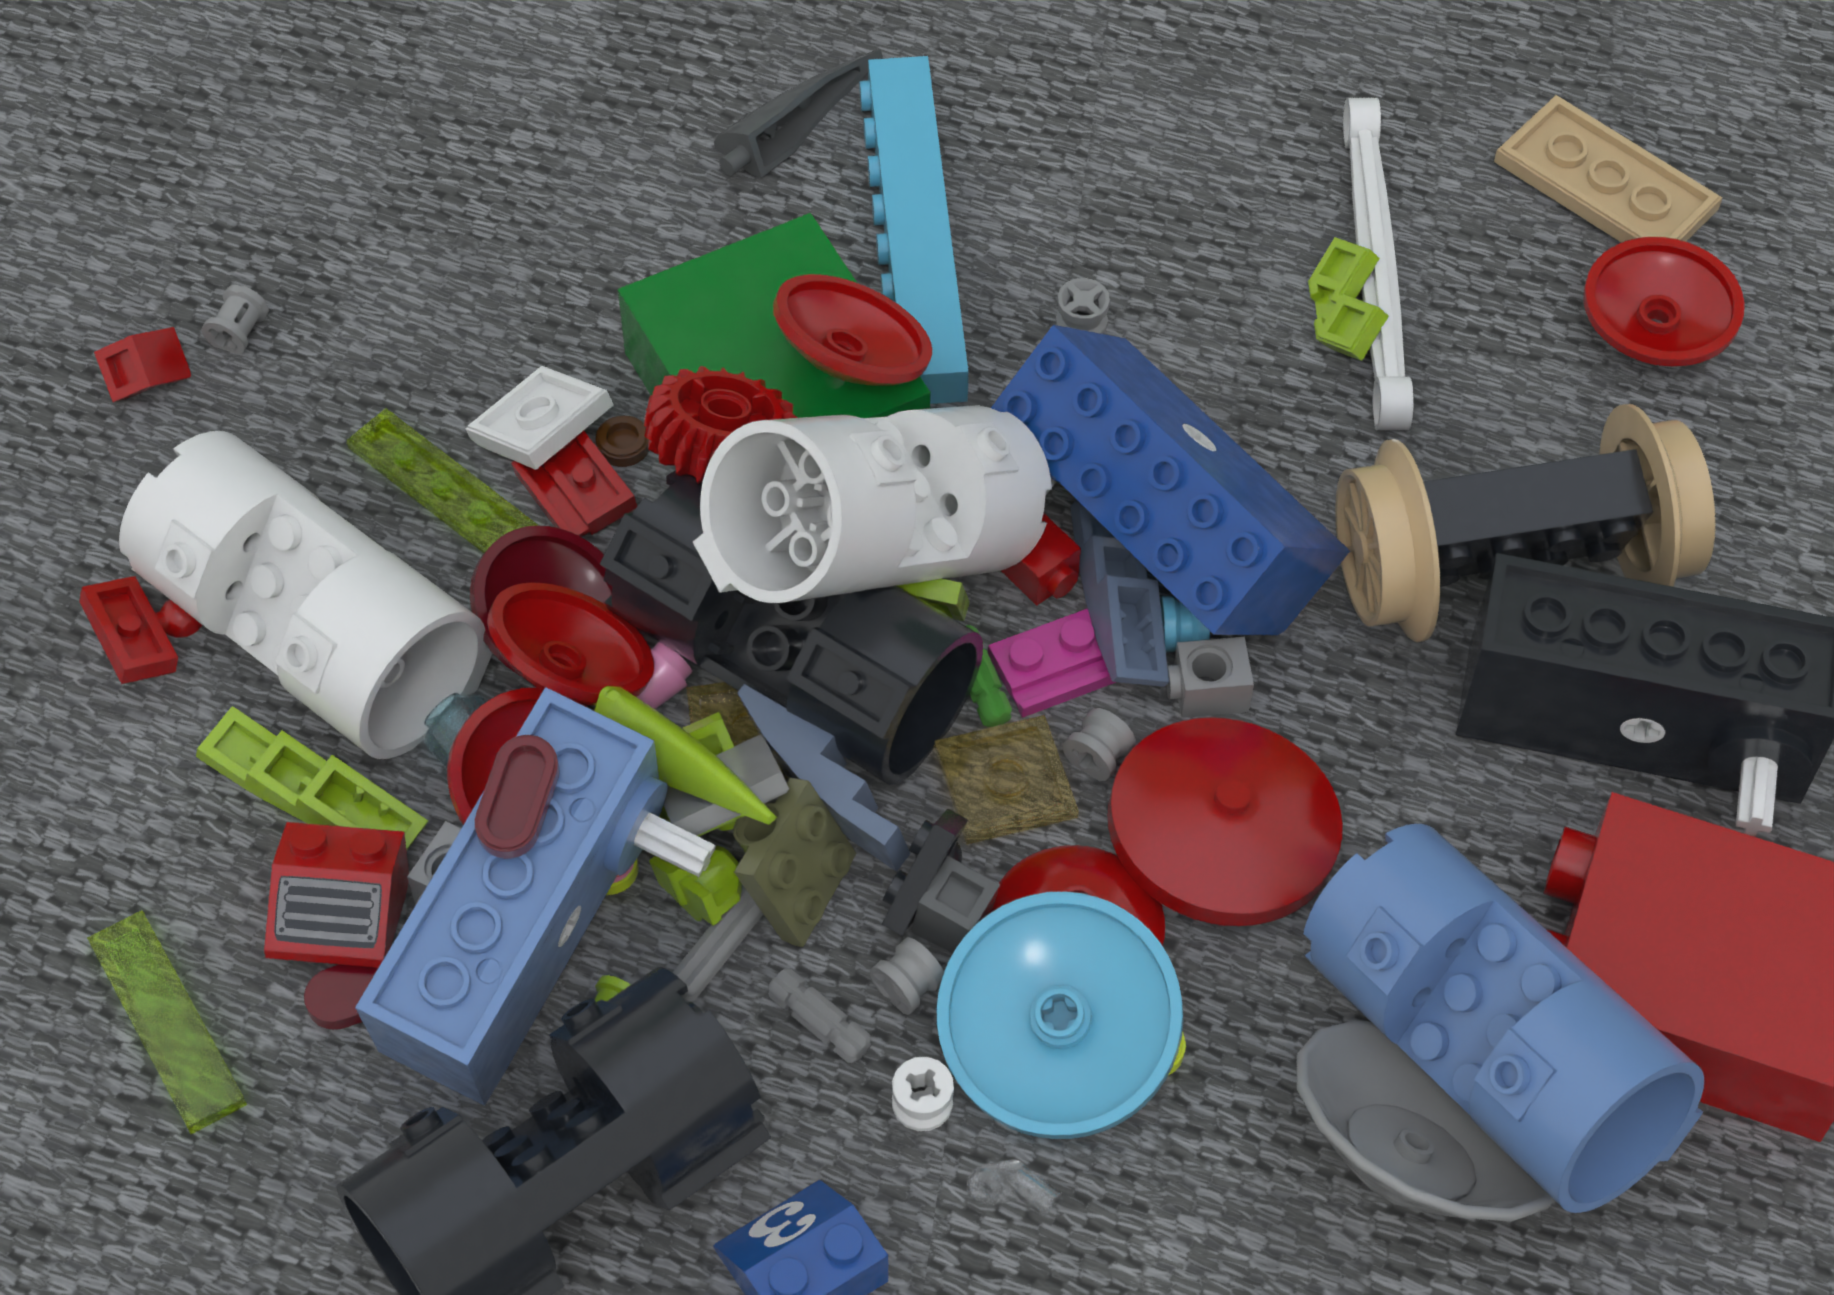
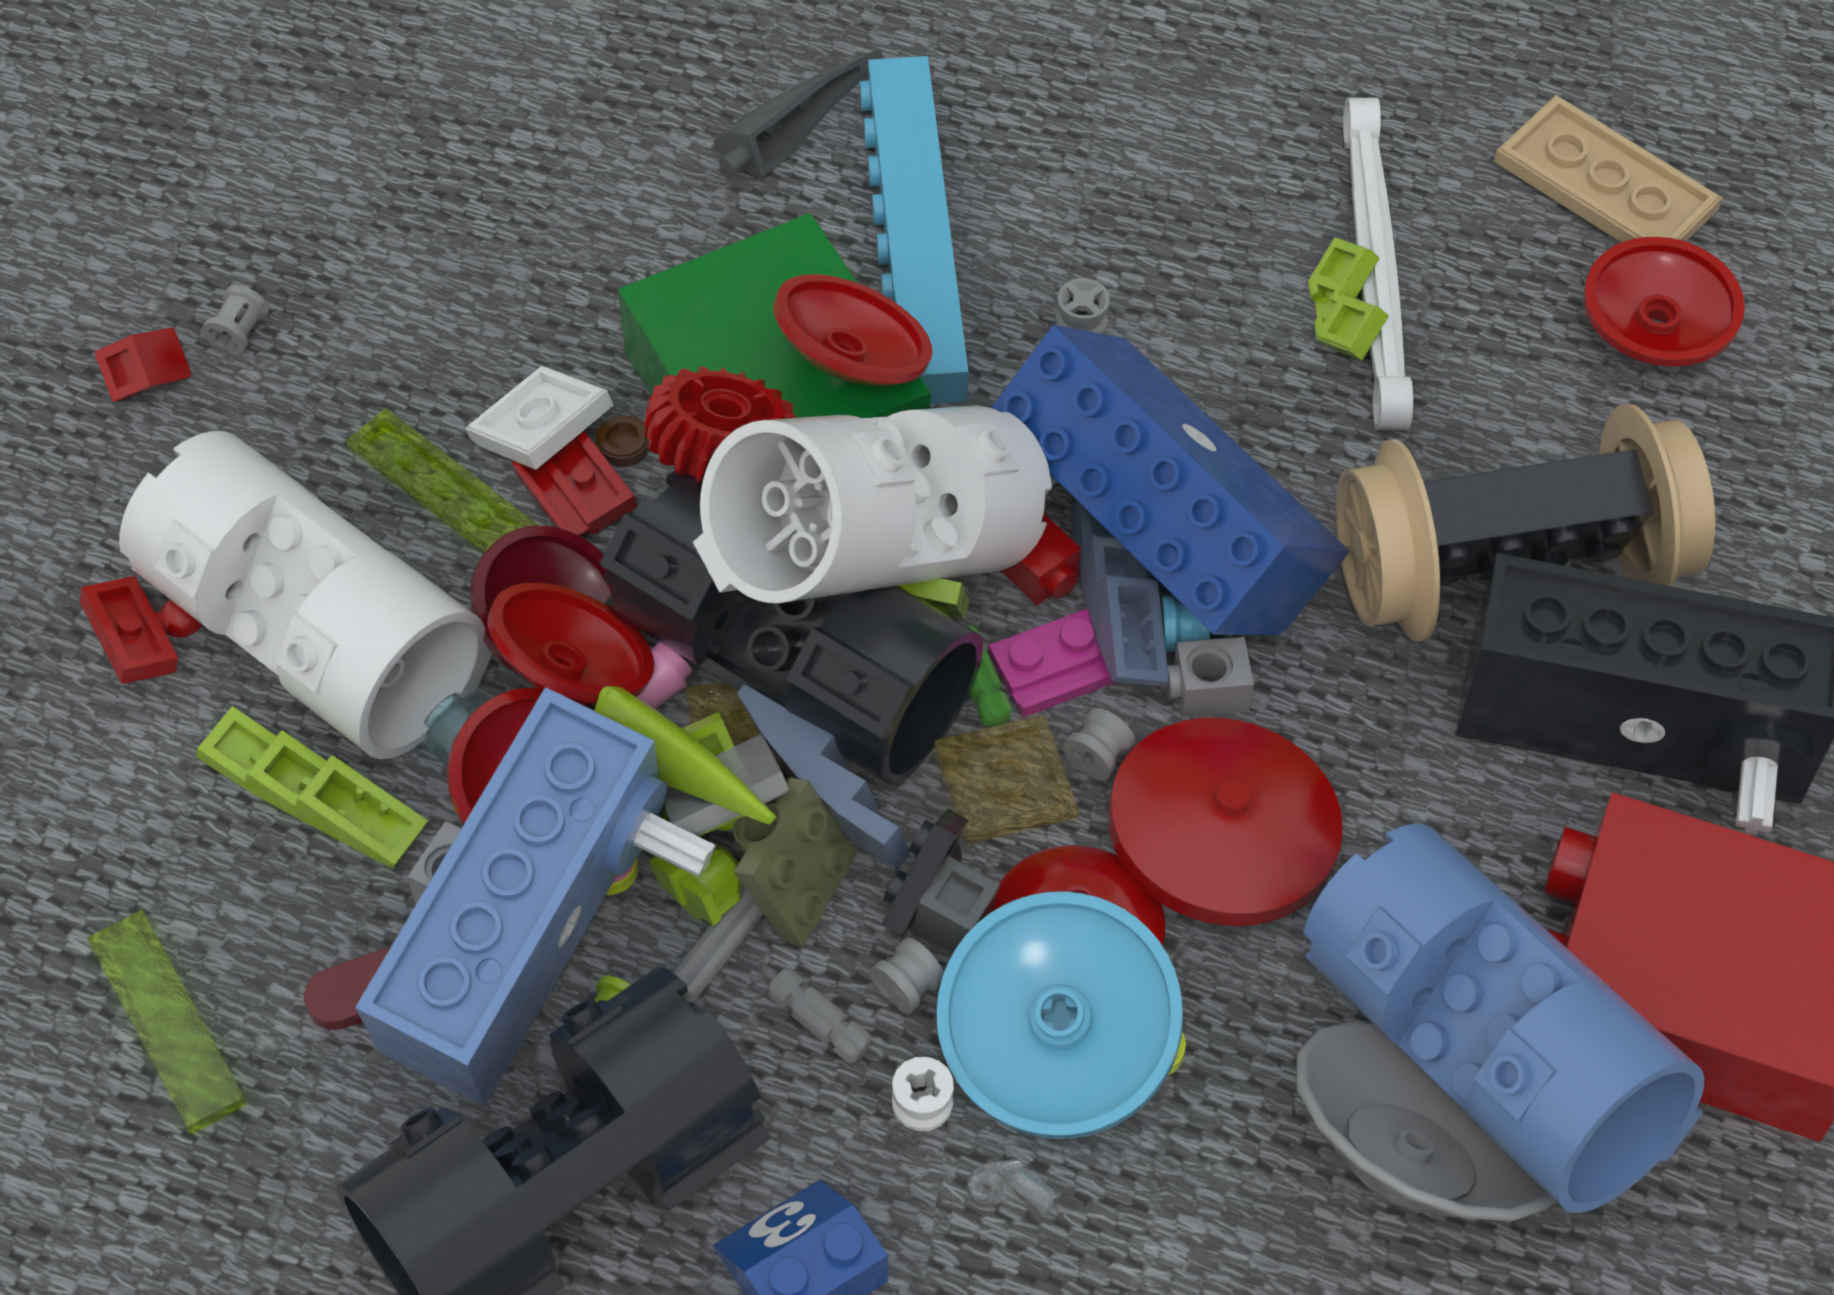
red slope [264,822,409,968] -> none
dark red tile [475,735,559,859] -> none

